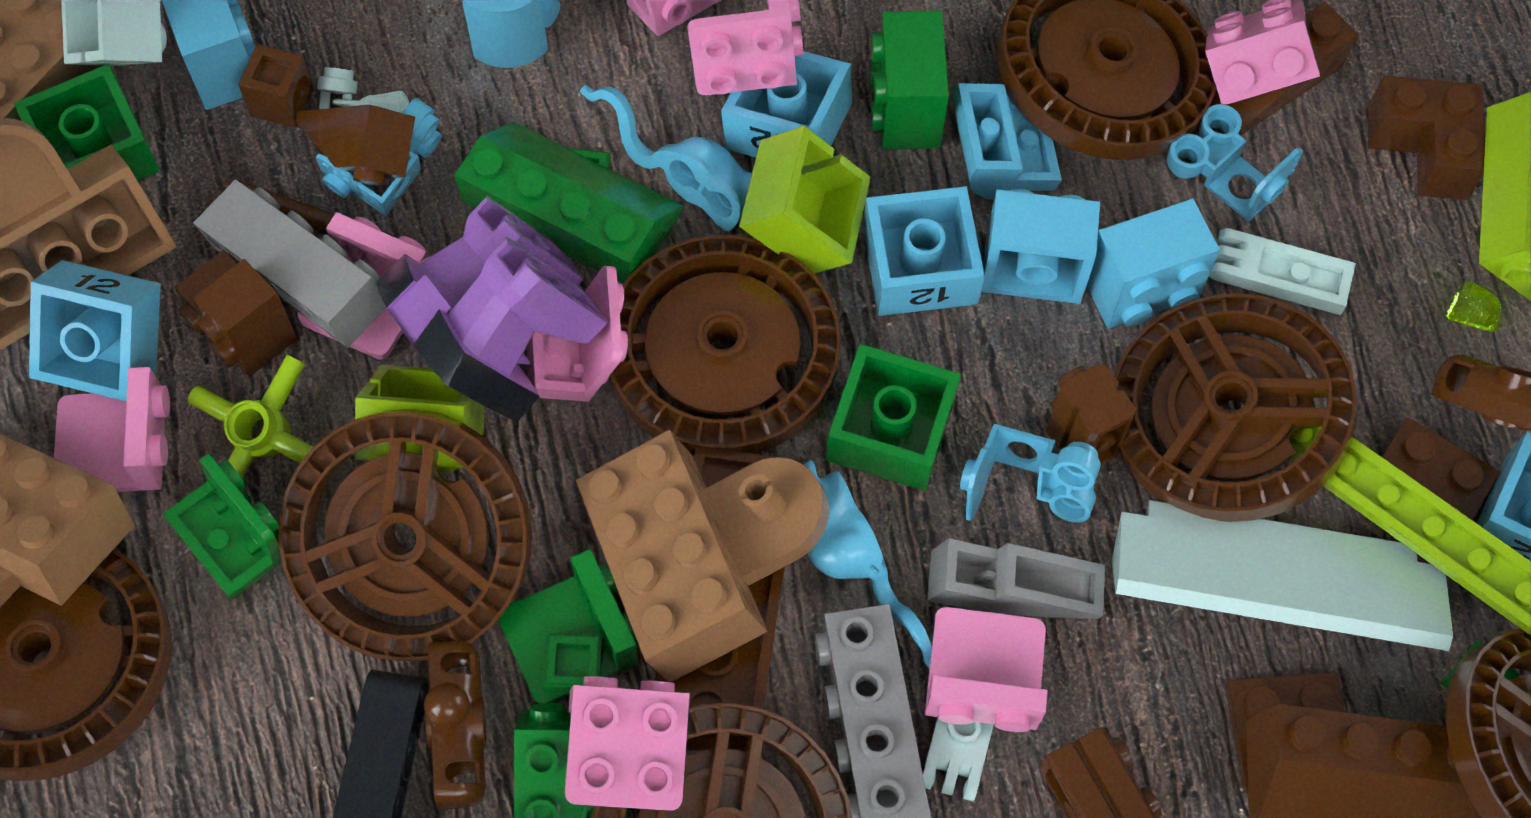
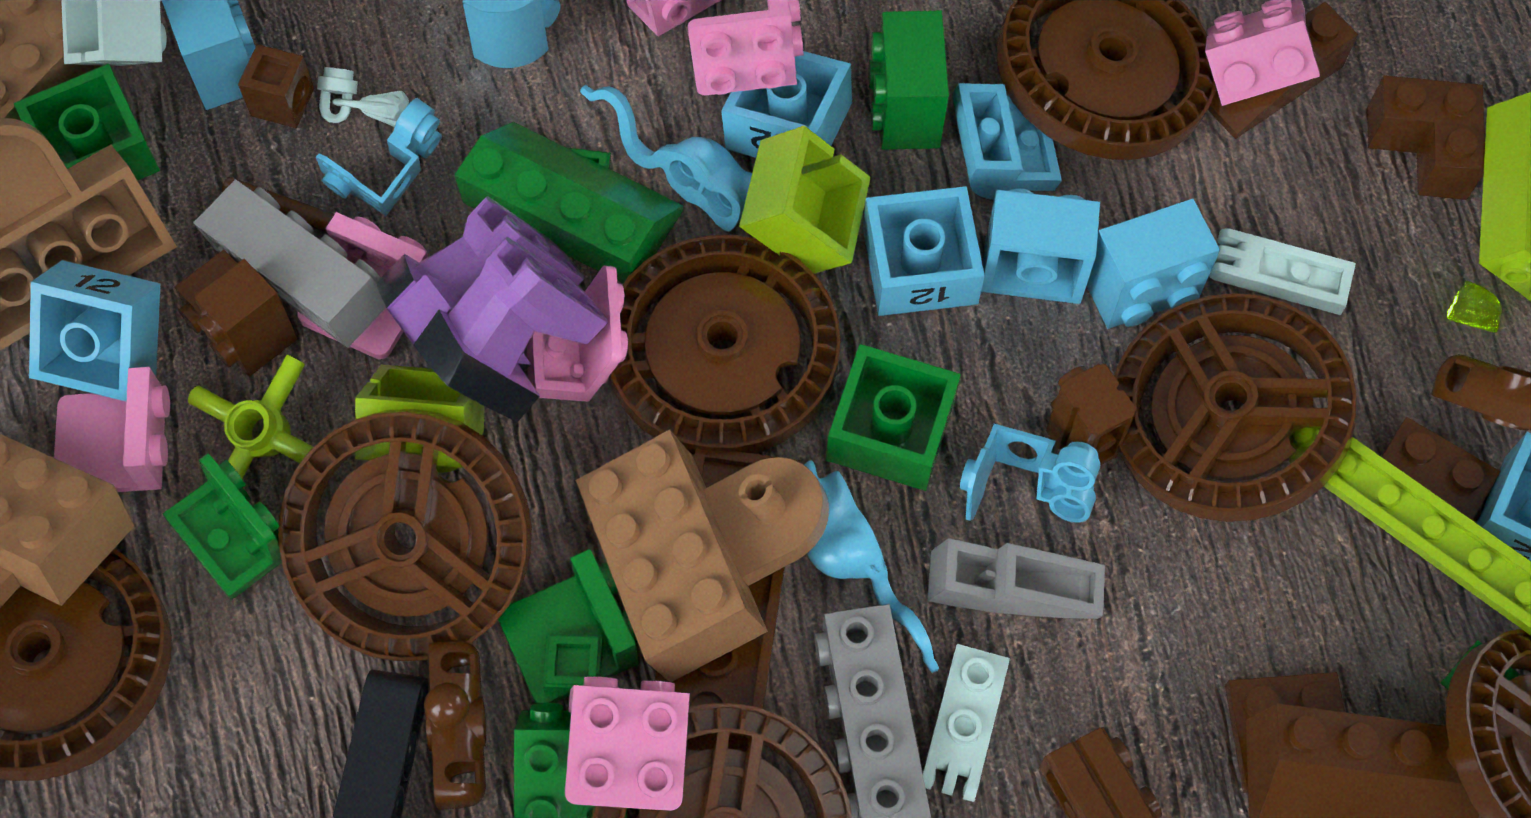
reddish brown slope [296,104,415,186] -> none
bright pink bracket [925,607,1048,732] -> none
light aqua slope [1111,500,1453,651] -> none
medium azure piece [1166,104,1303,222] -> none

